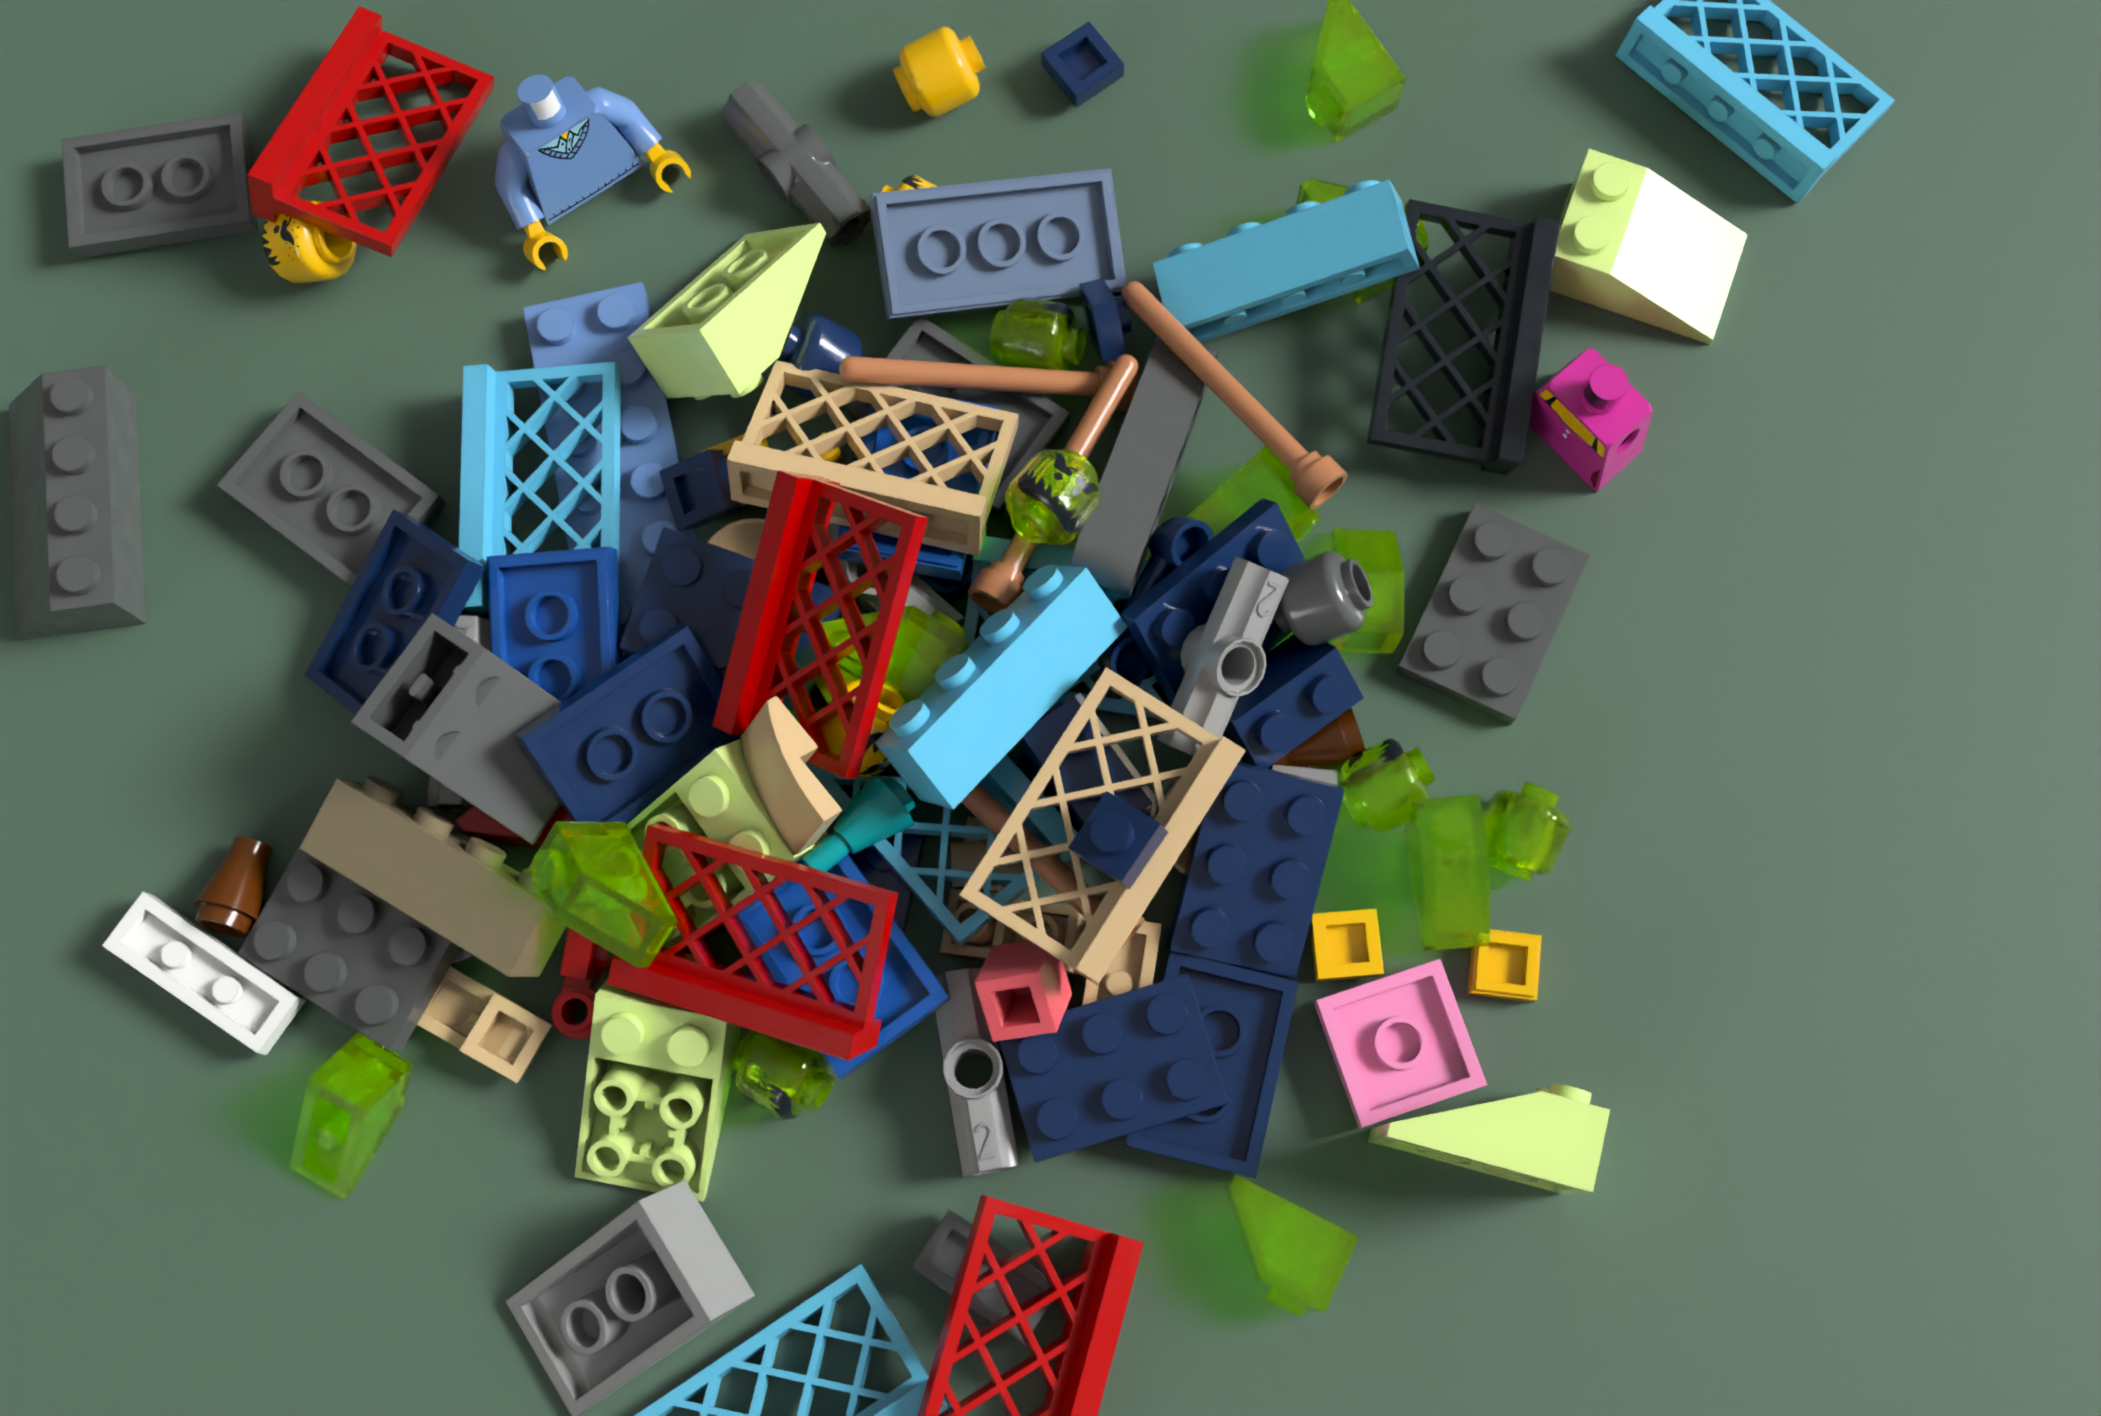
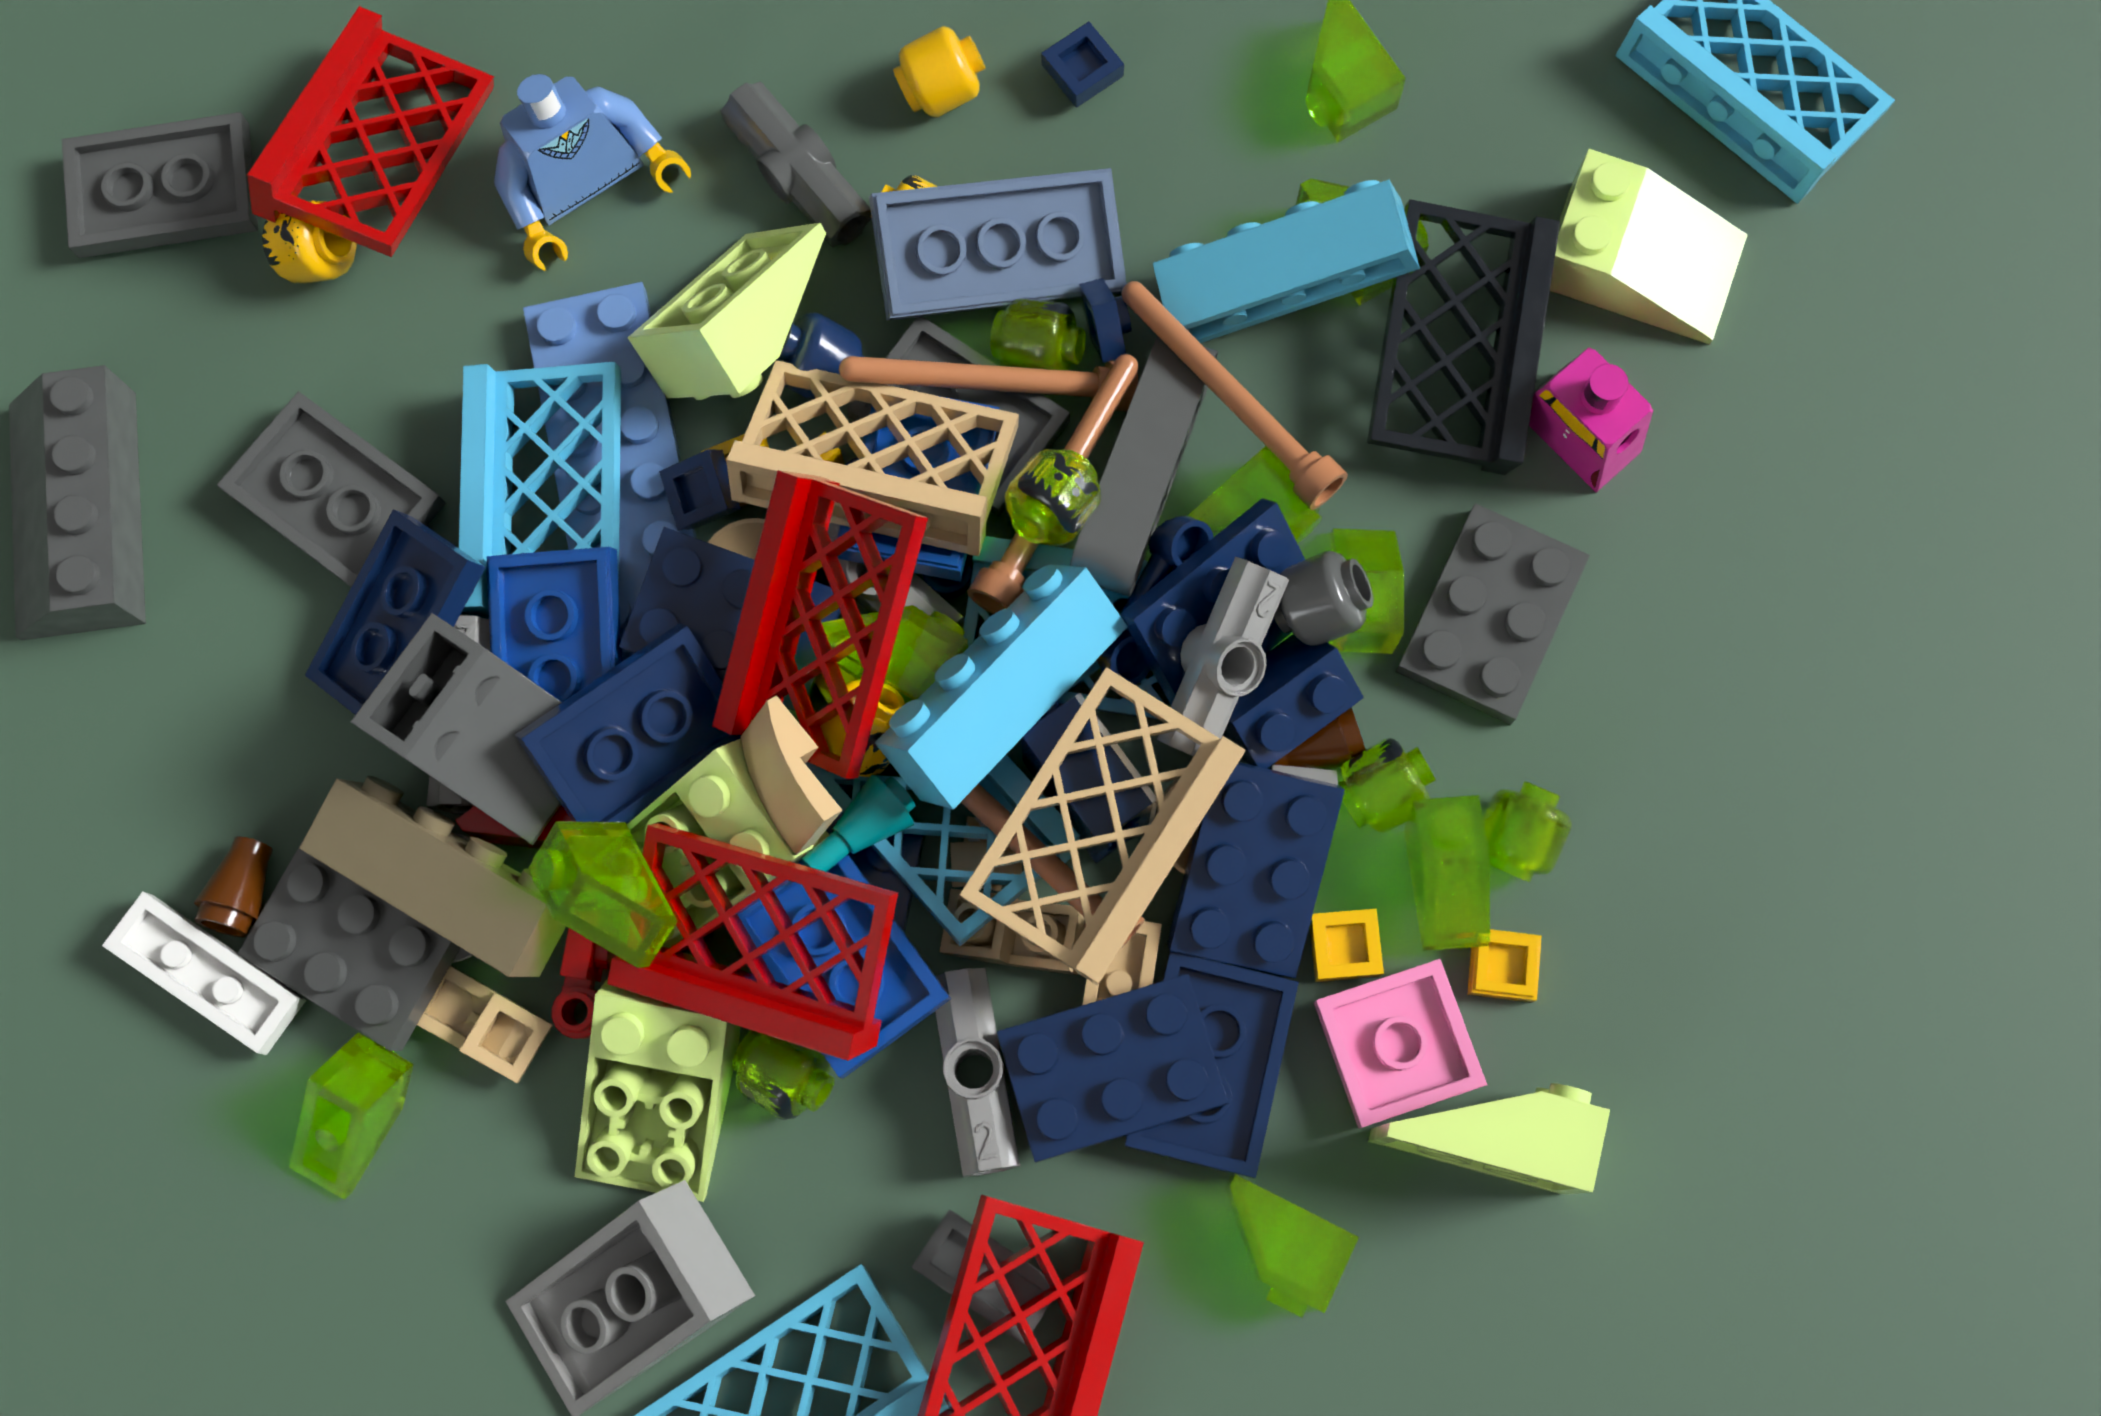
coral brick [974,935,1072,1042] -> none
dark blue plate [1068,791,1168,889] -> none

